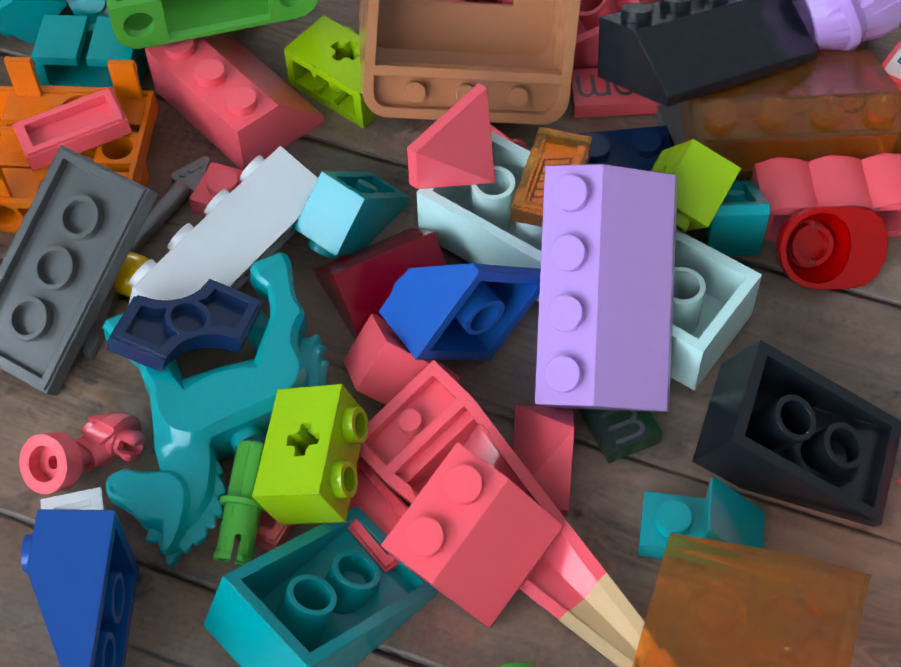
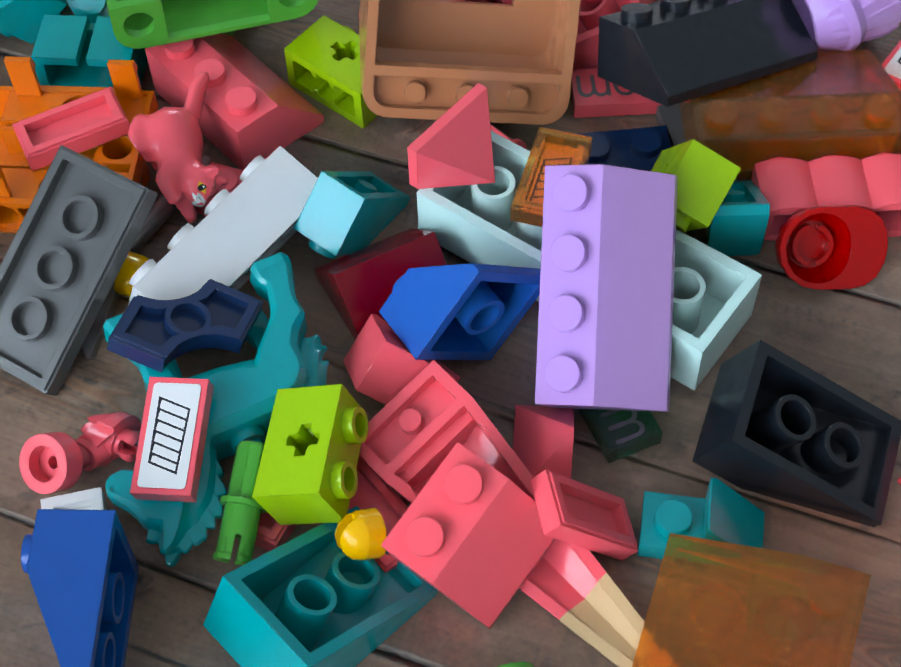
none -> coral animal [128,72,229,224]
none -> tile [130,377,214,503]
none -> yellow hinge [334,508,387,560]
none -> coral tile [530,470,638,561]

